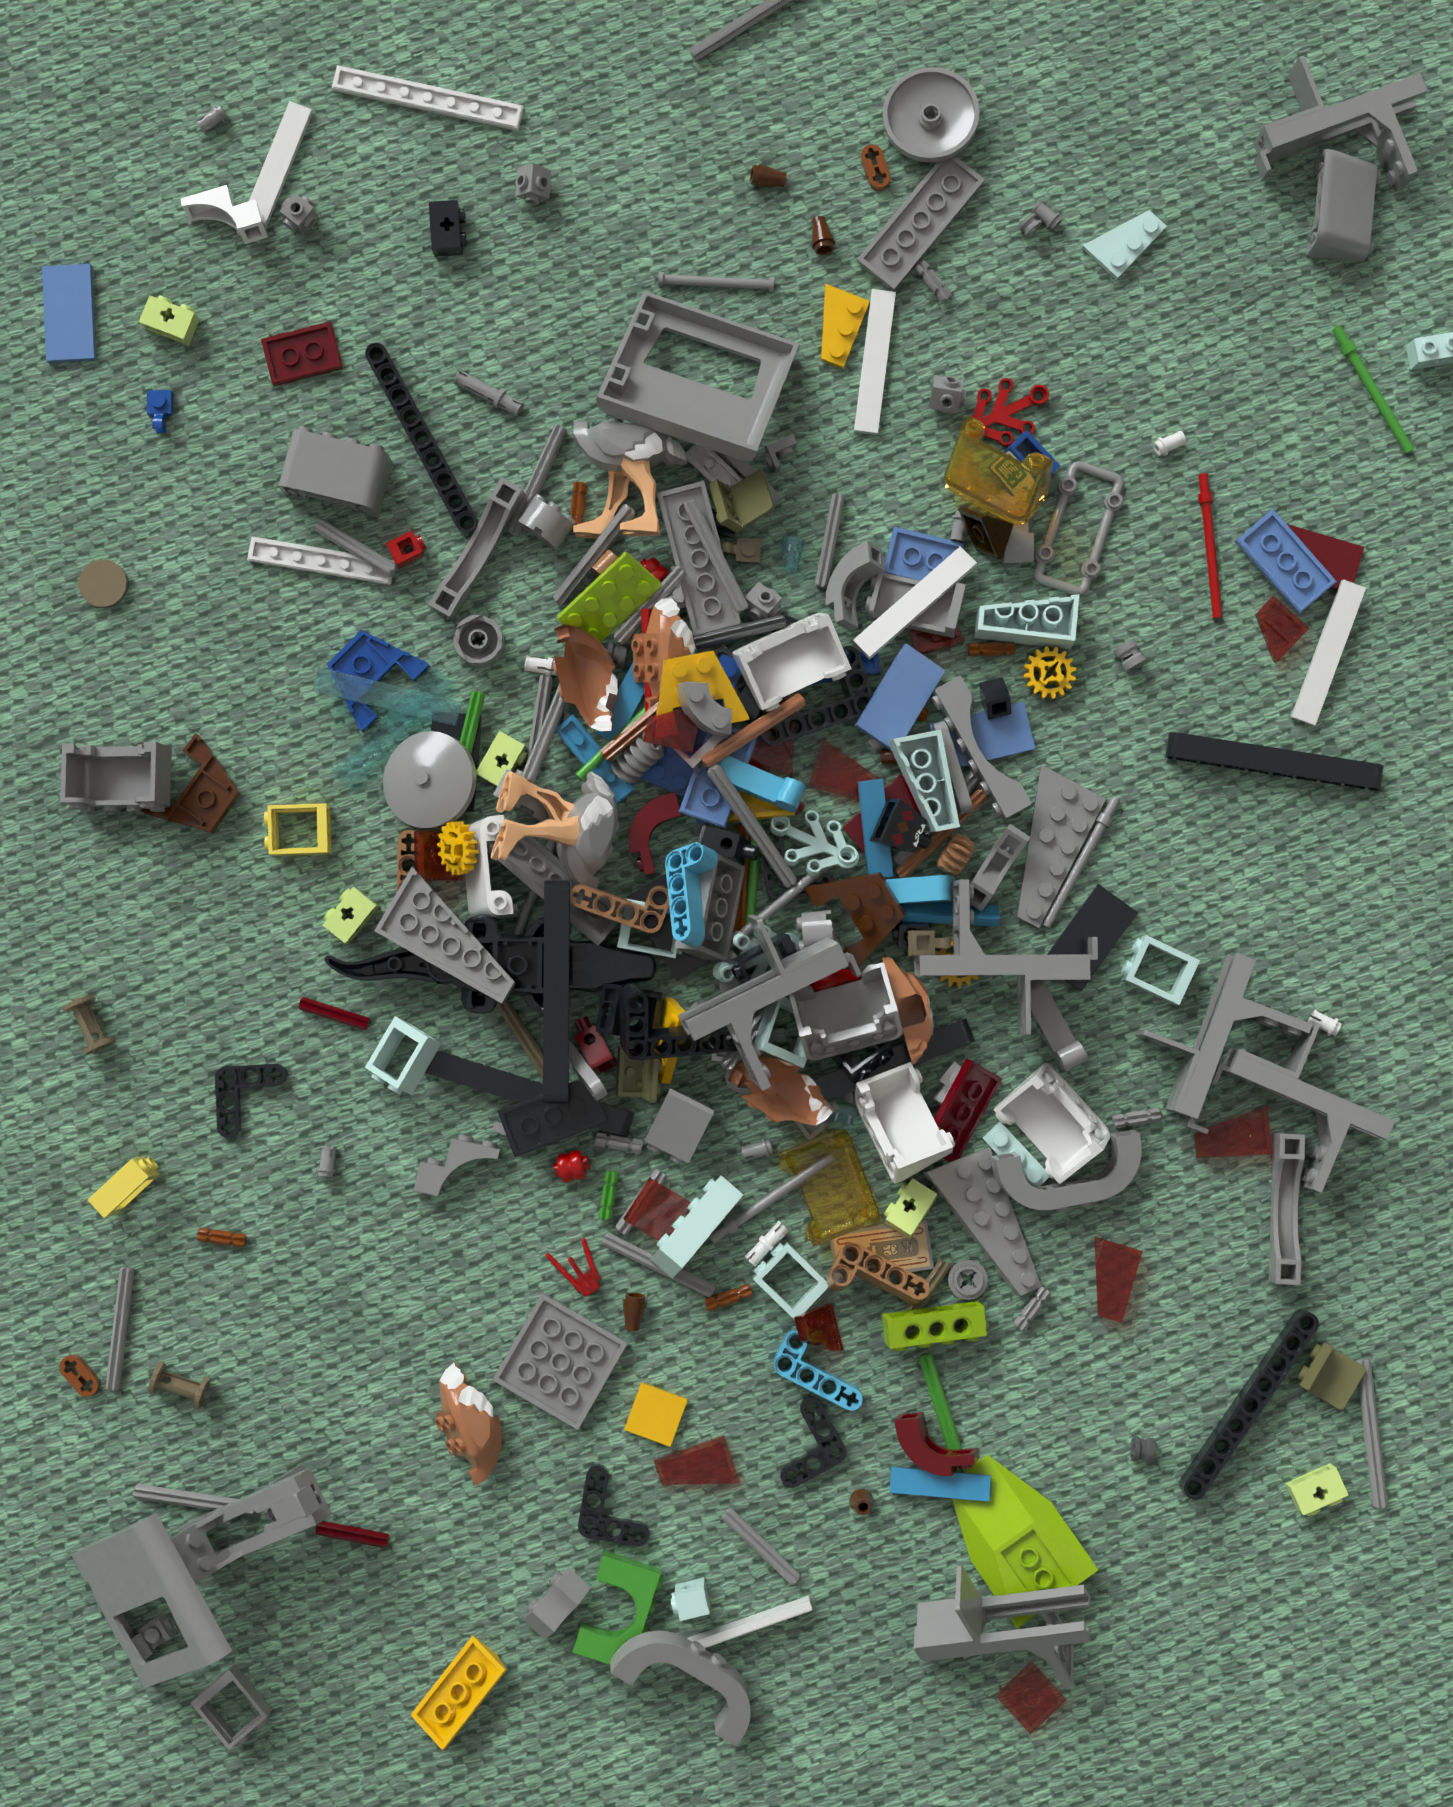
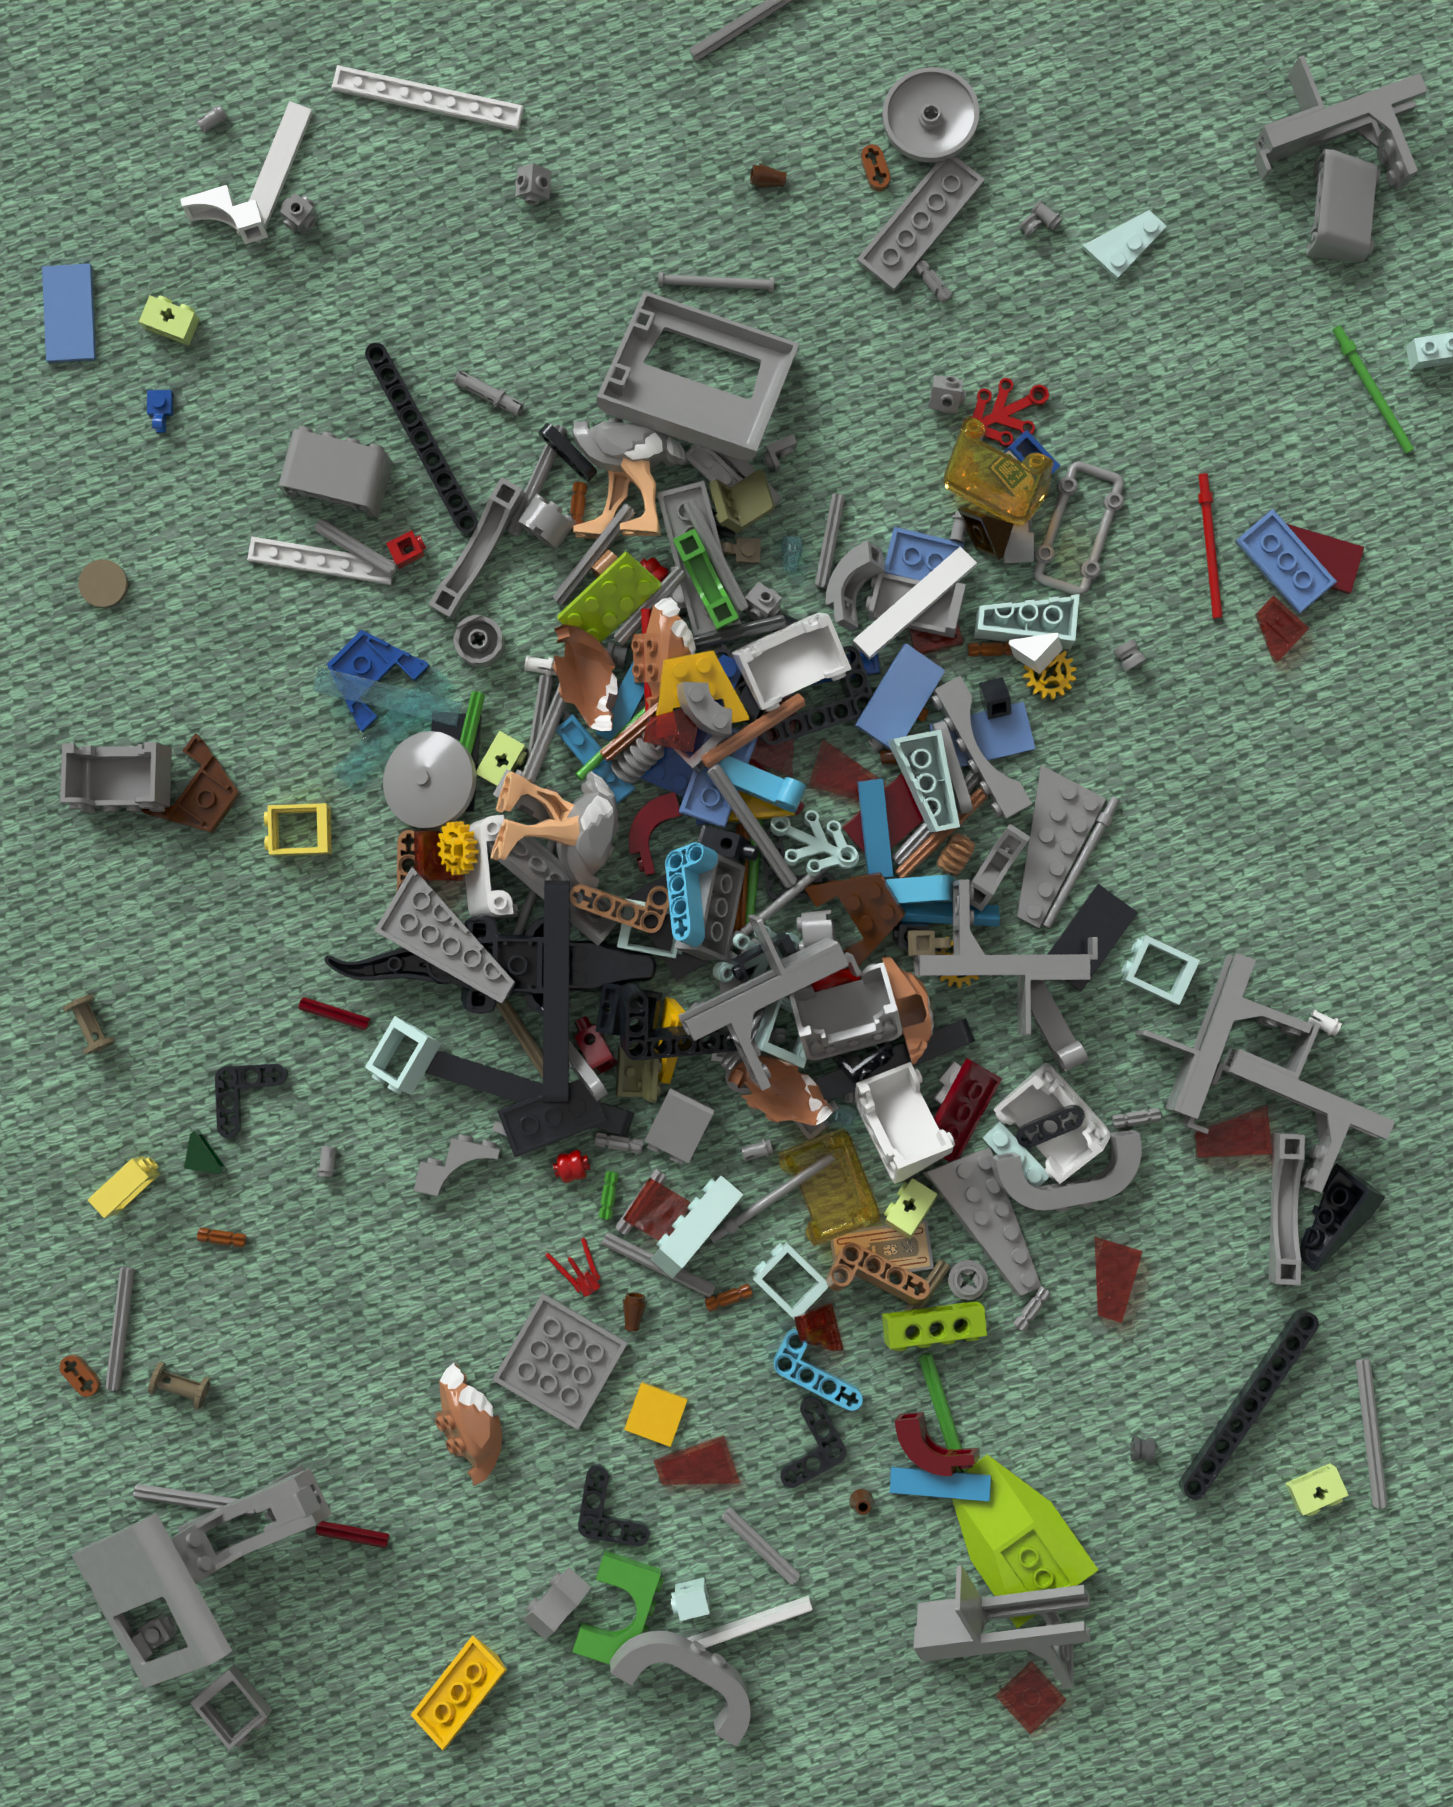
dark red tile [261,321,343,387] -> none
yellowish green brick [323,887,380,944] -> none
black brick [429,200,467,257] -> none
white pin [745,1220,790,1267] -> none
reddish brown cone [812,216,835,255] -> none
yellow wing [821,284,870,369] -> none
white tile [854,289,896,435] -> none
black torso [870,798,932,853] -> none
white pin [1153,431,1186,456] -> none
black beam [1165,732,1384,791] -> none
white tile [1291,580,1366,726] -> none
olive bracket [1297,1342,1366,1410] -> none
none -> dark green slope [184,1130,227,1174]
none -> black beam [538,423,597,482]
none -> bright green arch [673,528,739,631]
none -> white slope [1009,633,1063,674]
none -> black beam [1016,1105,1085,1148]
none -> black wedge [1300,1163,1385,1272]

